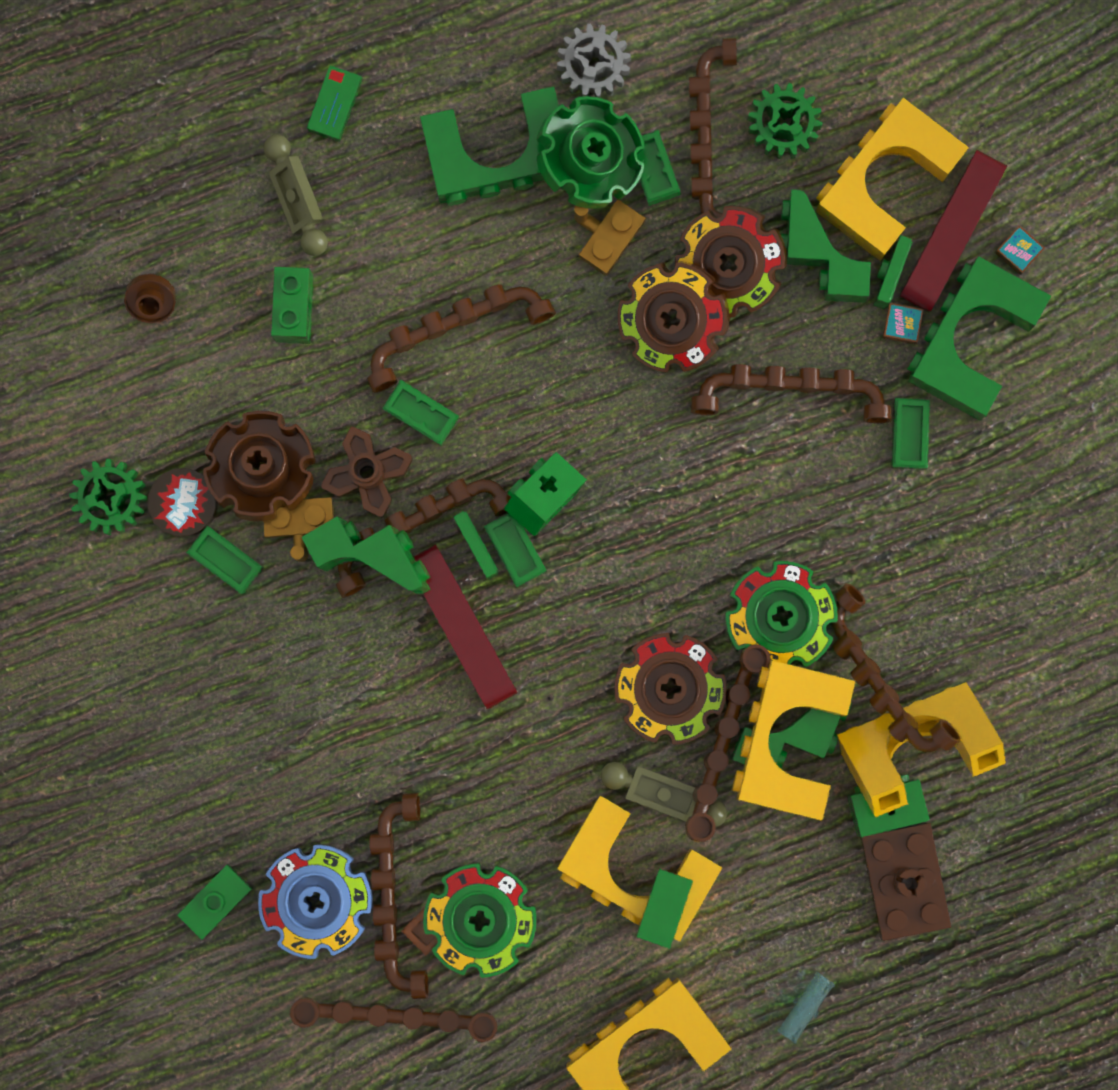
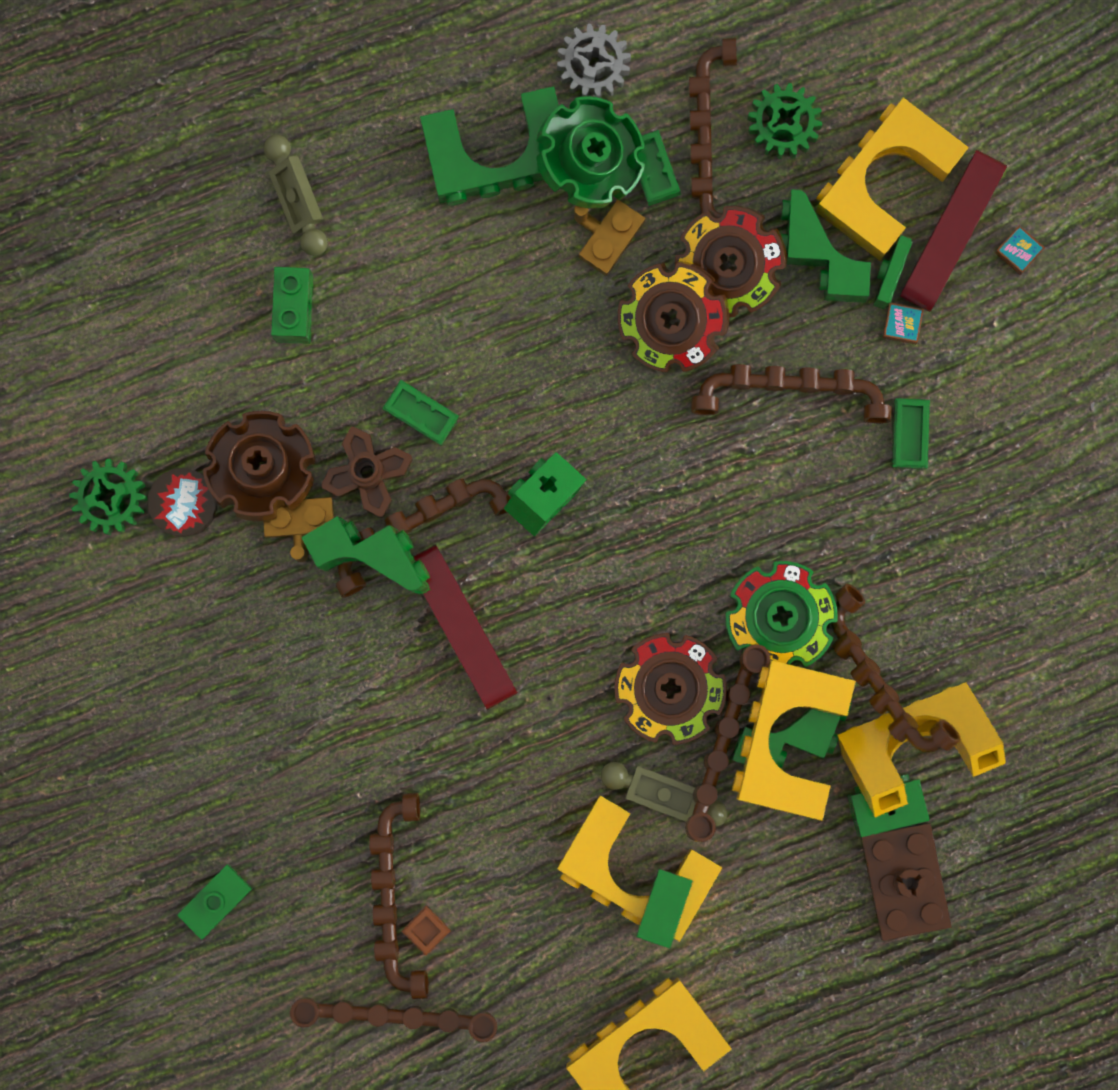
reddish brown plate [124,274,176,324] -> none
green tile [186,525,264,595] -> none
medium blue piece [258,844,373,959] -> none
green tile [307,65,363,142] -> none
reddish brown bar [367,284,556,393] -> none
piece [423,863,537,978] -> none
green tile [453,511,499,580] -> none
green tile [484,513,547,588] -> none
clear light blue pin [777,972,835,1044] -> none
green arch [907,256,1051,421] -> none

